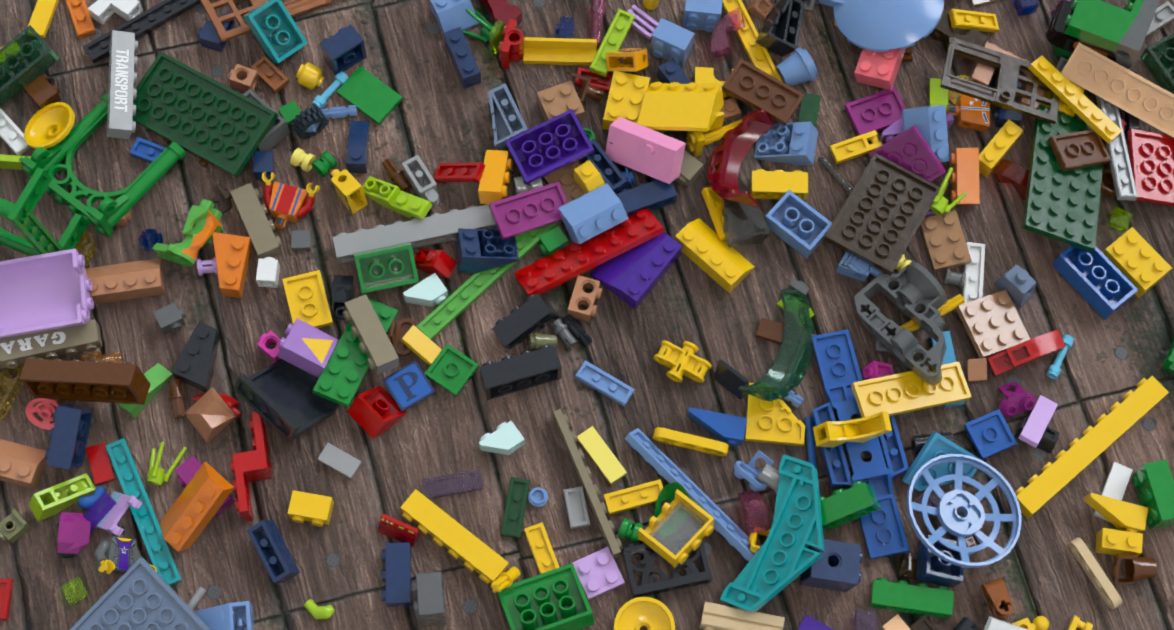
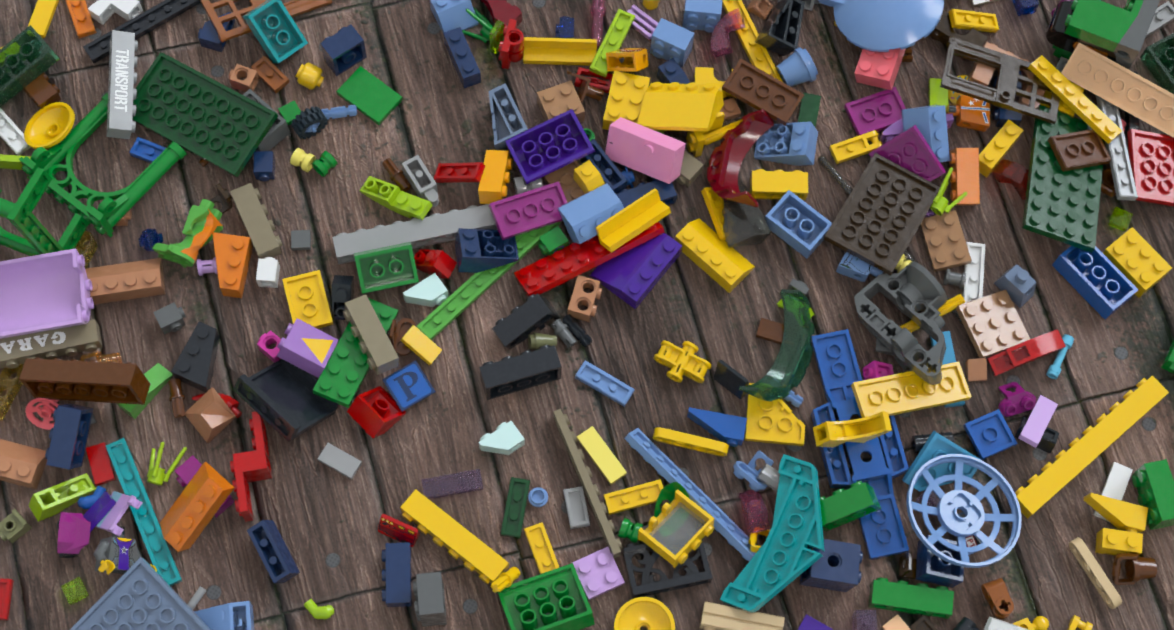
torso [262,171,320,229] -> none
yellow brick [288,490,334,527] -> none
medium azure bar [312,71,349,109] -> none
yellow torso [330,169,368,214] -> none
dark blue slope [346,121,370,173] -> none
green plate [424,344,479,397] -> none
blue bar [804,417,817,469] -> none
none -> yellow panel [596,188,671,253]

